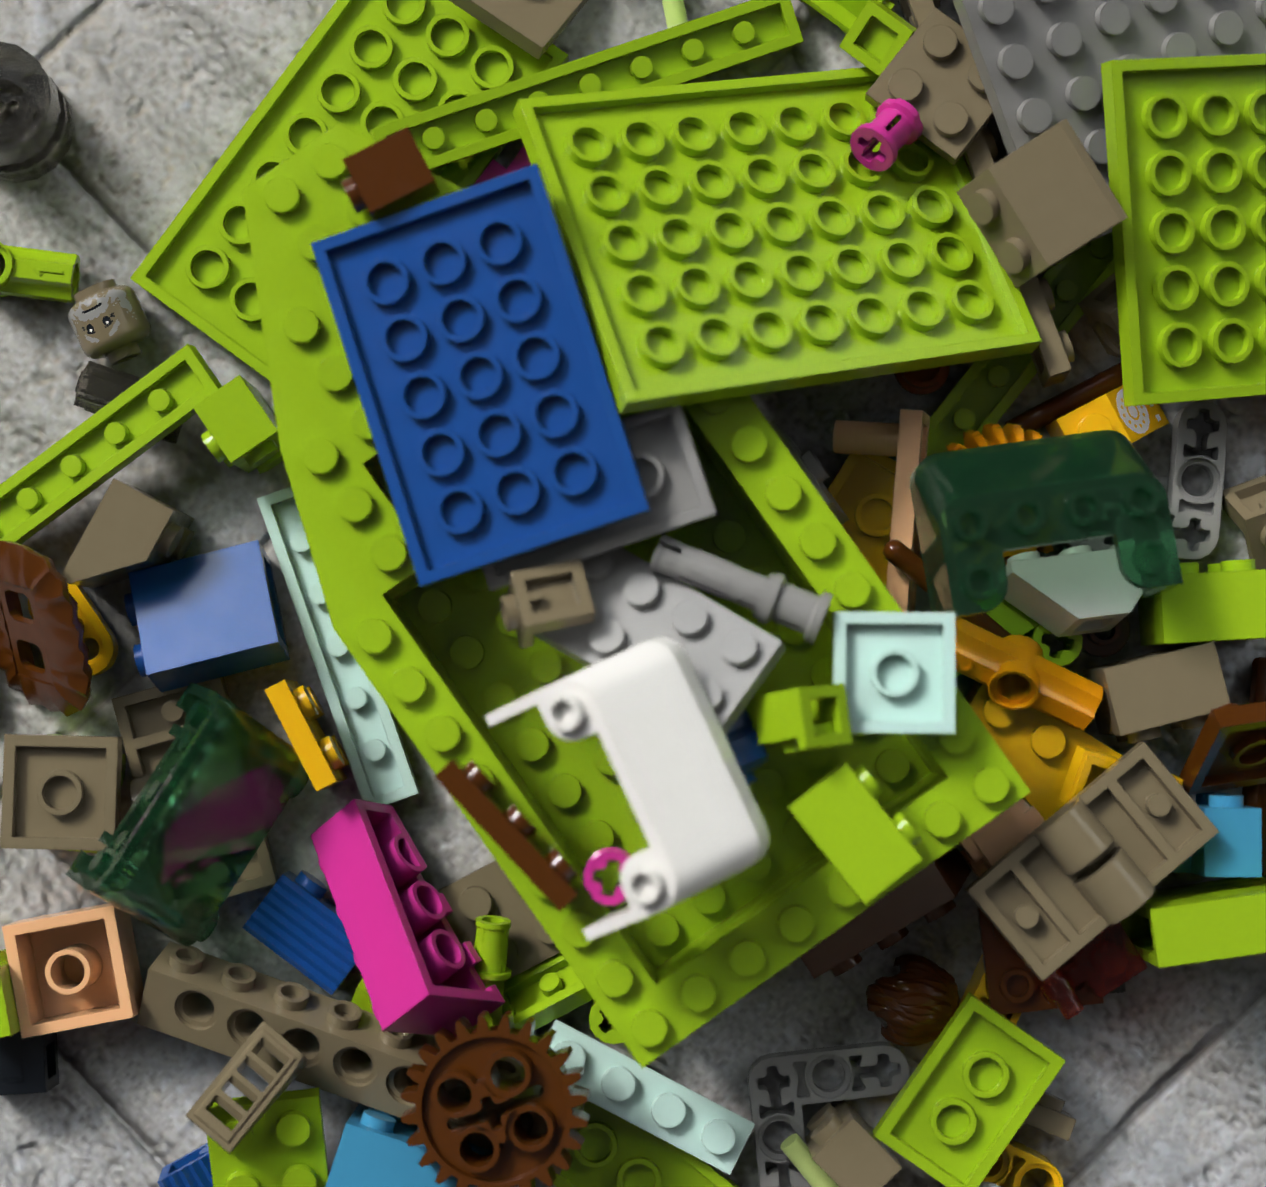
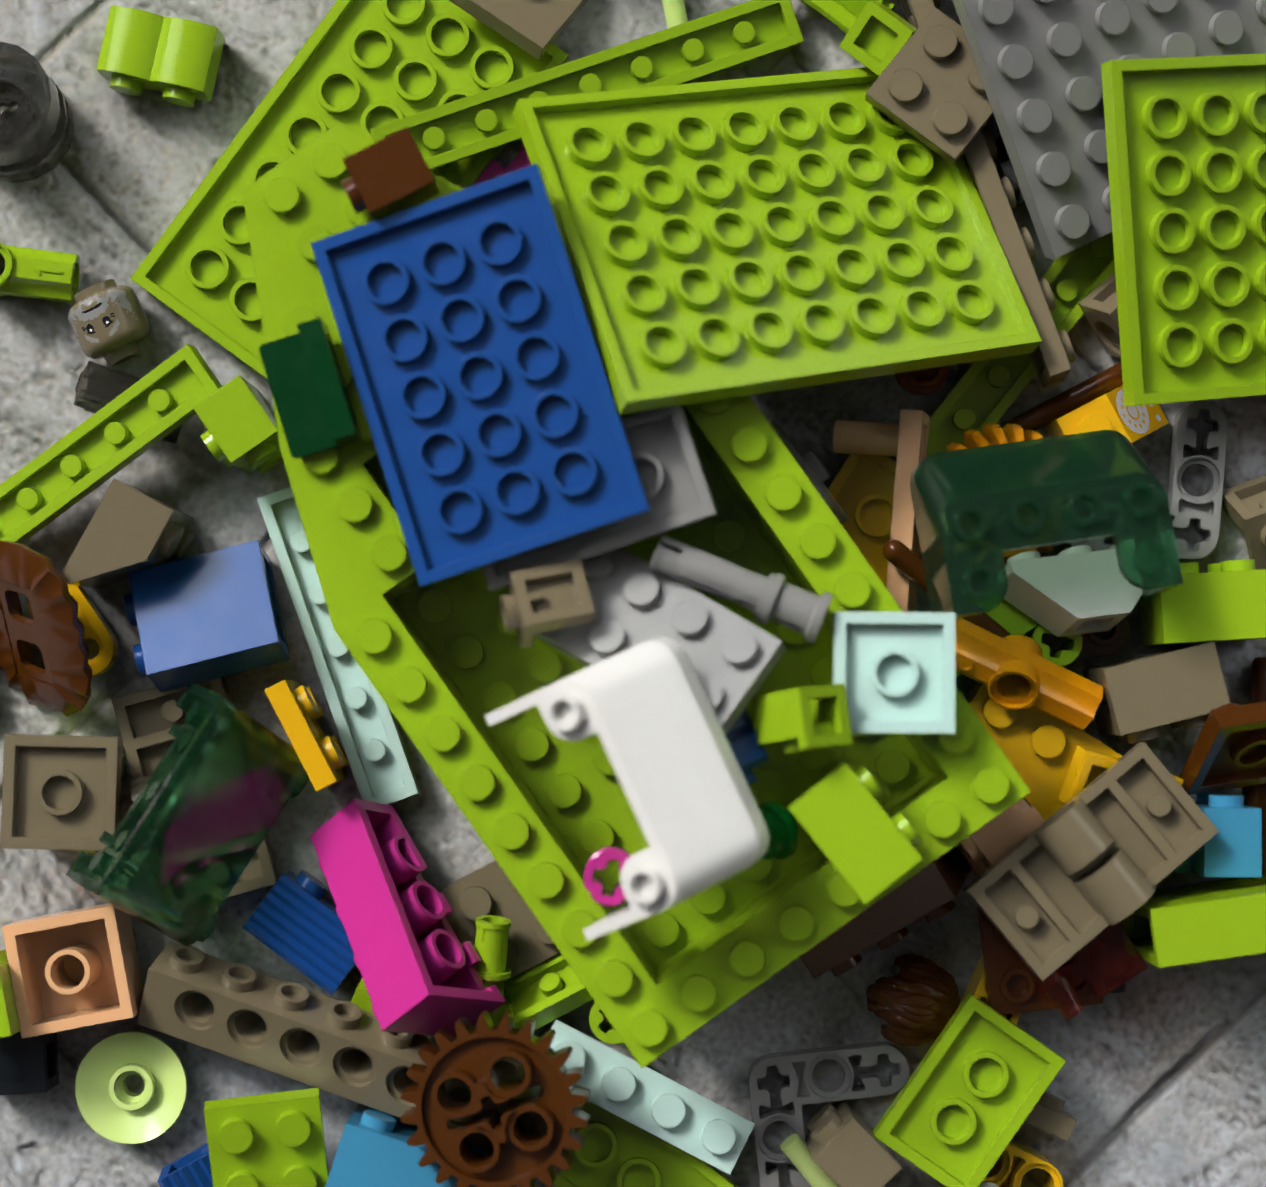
dark tan slope [186,1021,307,1154] -> none
reddish brown plate [434,758,580,911] -> none
dark pink bush [850,98,923,172] -> none
dark tan slope [957,119,1127,289] -> none
none -> yellowish green dish [75,1031,188,1144]
none -> lime brick [96,6,225,107]
none -> dark green panel [259,317,362,459]
none -> green plate [757,801,798,860]

